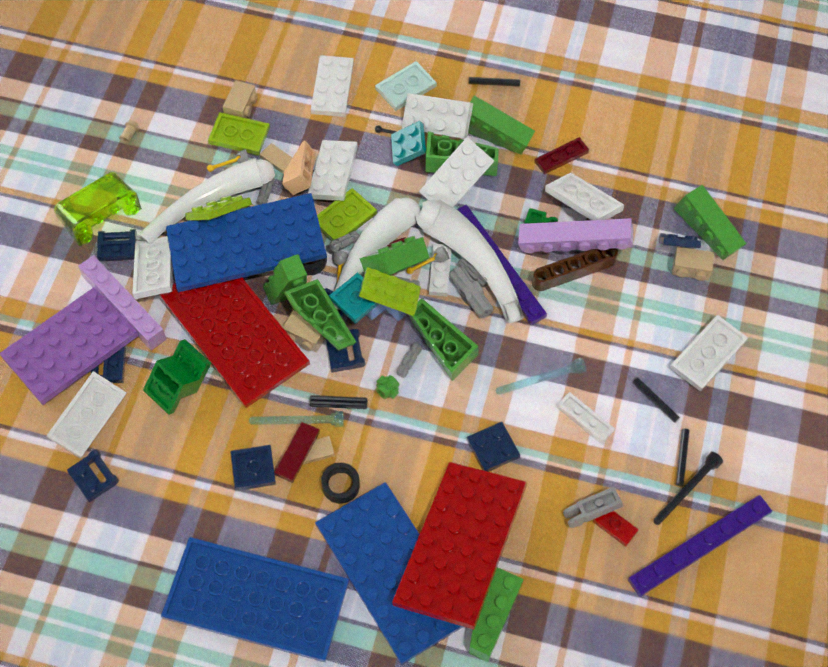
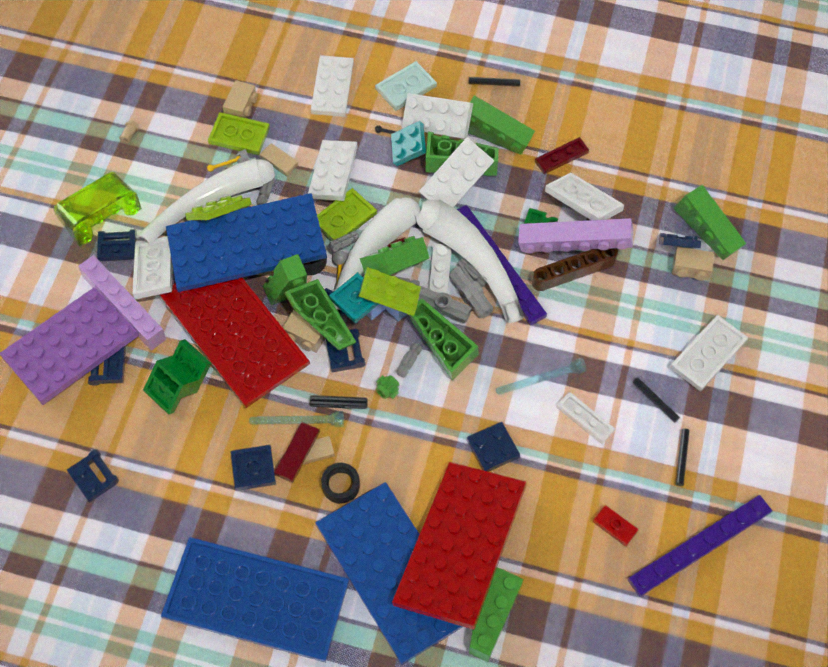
white plate [46,371,126,459] -> none
light nougat slope [282,141,315,195] -> none
hinge [406,246,450,274] -> none
light grey hinge [563,487,623,528] -> none
black piece [653,451,724,525] -> none
none -> light grey piece [418,286,472,323]

